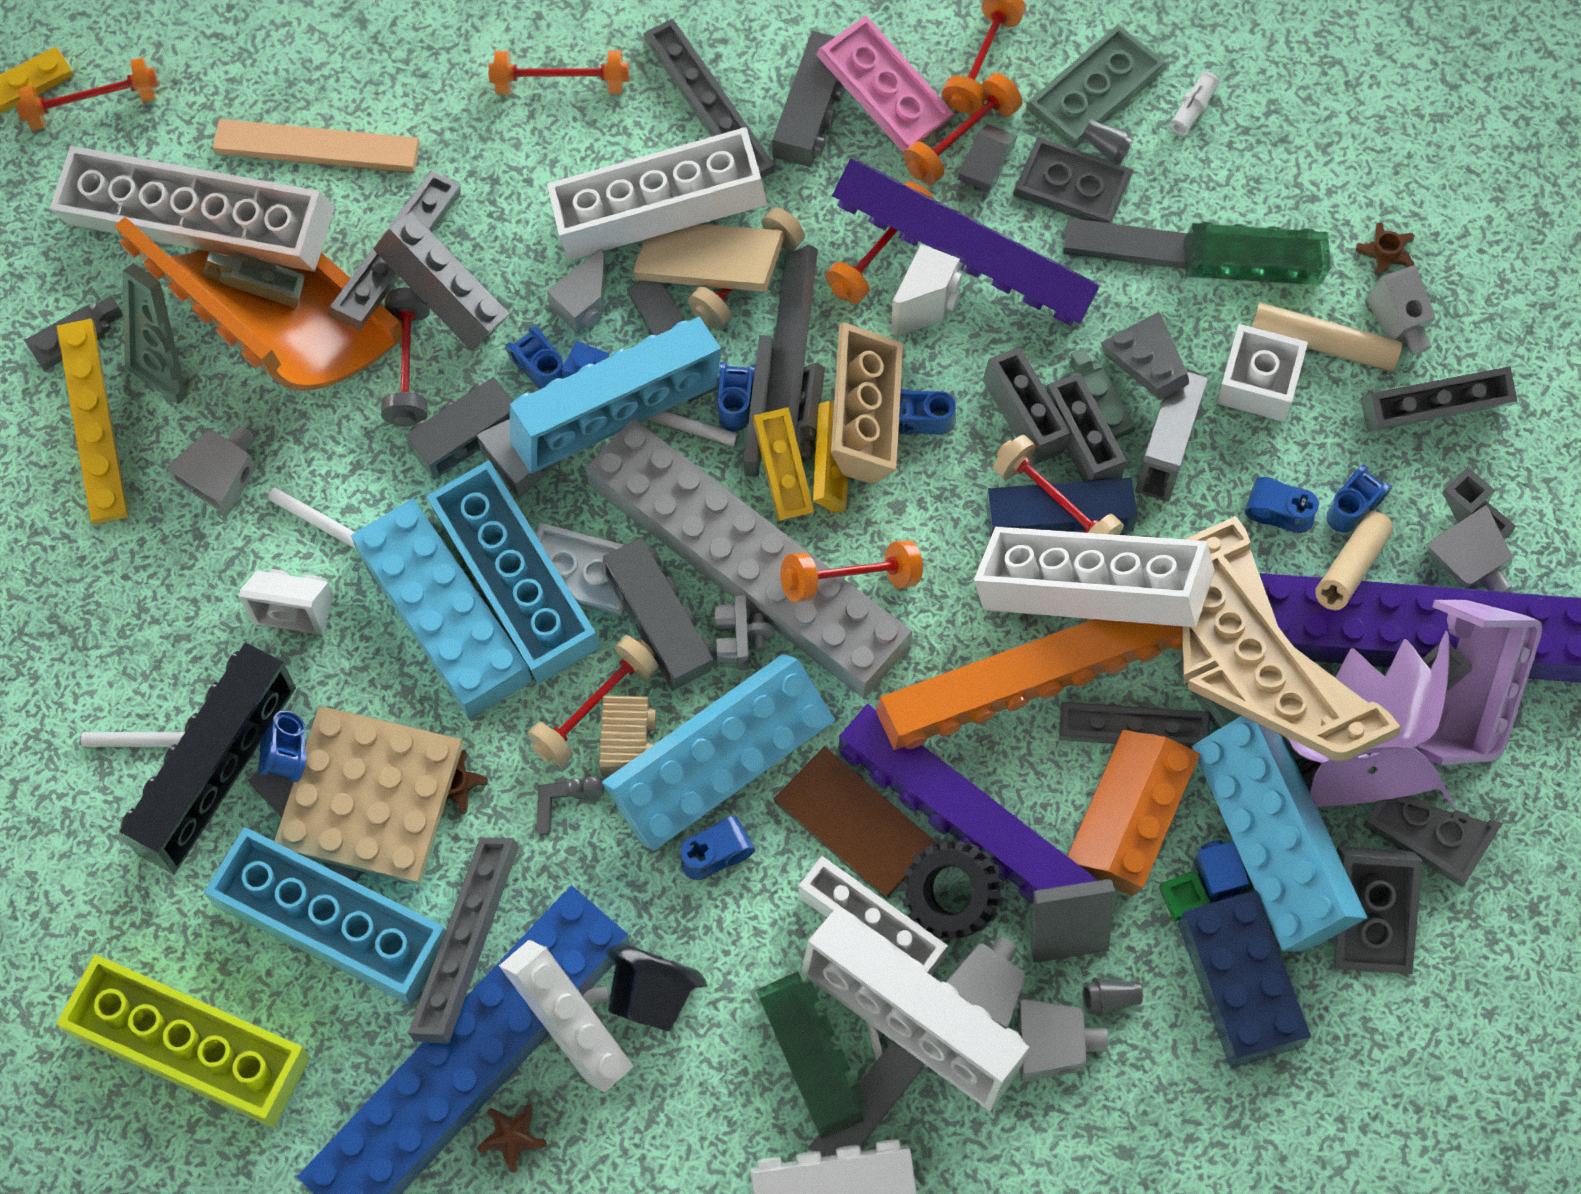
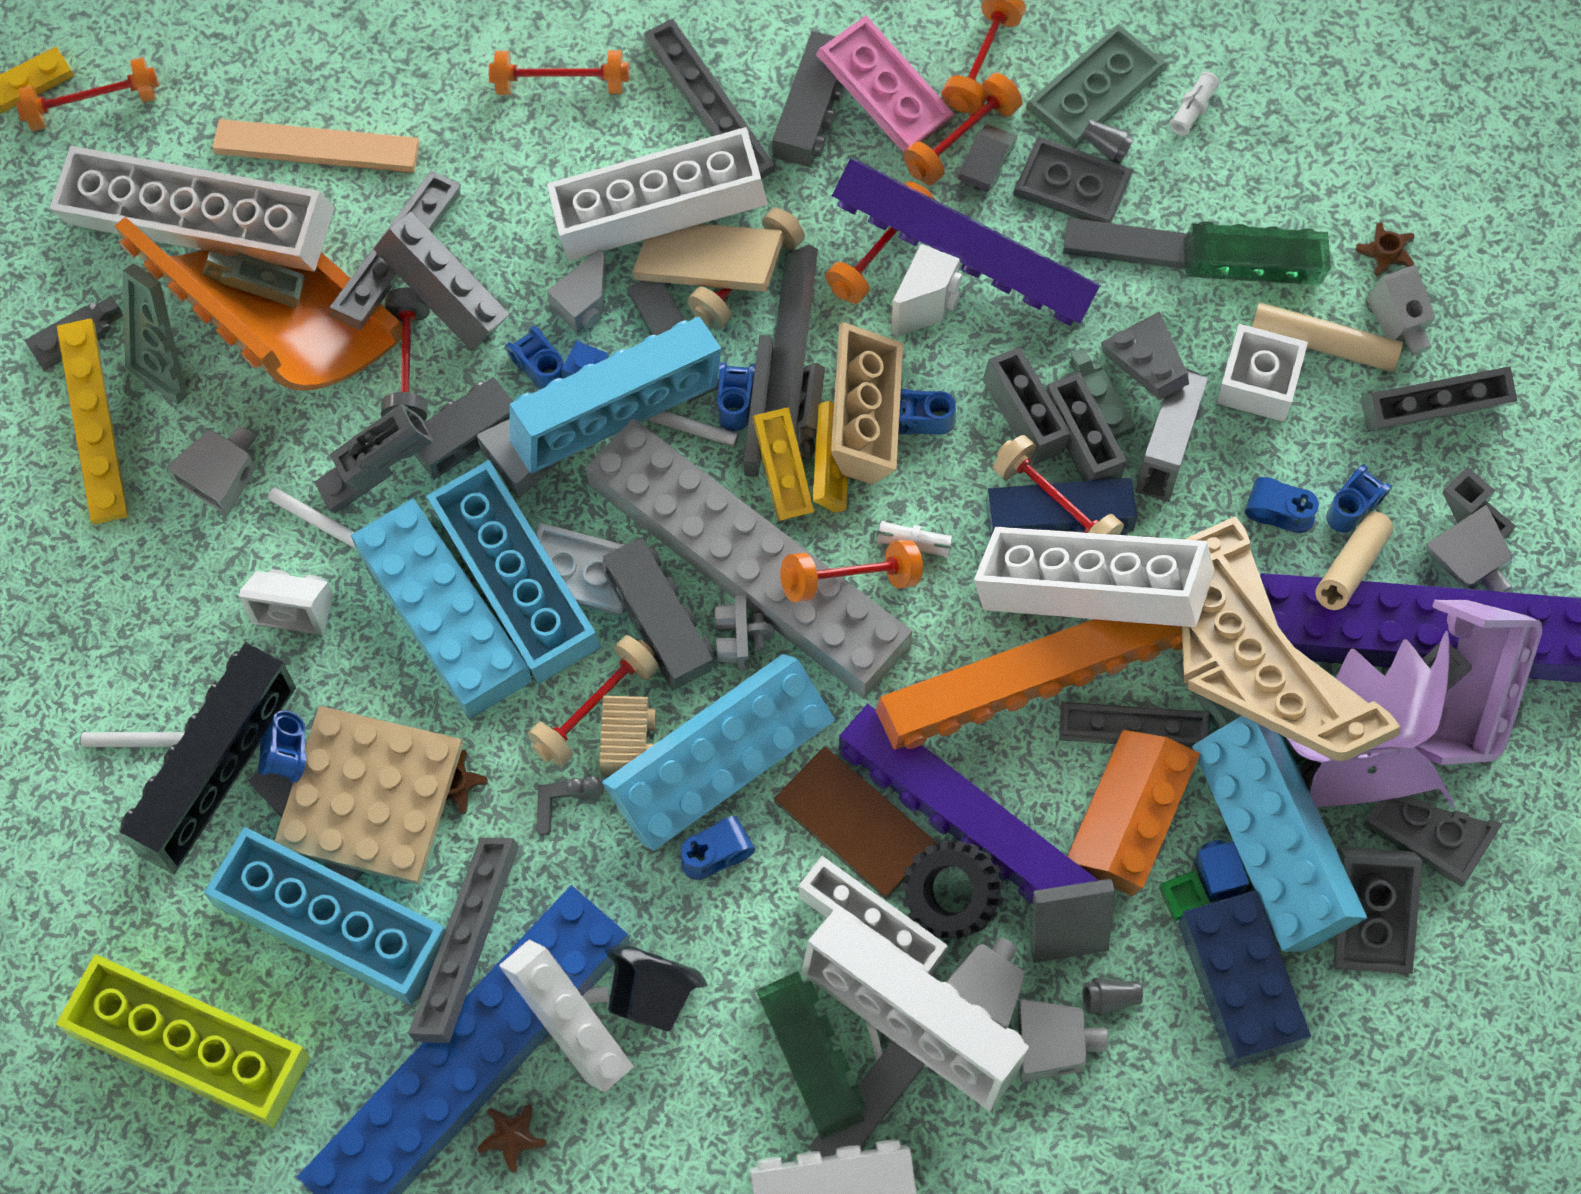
none -> dark grey plate [314,404,434,513]
none -> white pin [877,521,952,558]

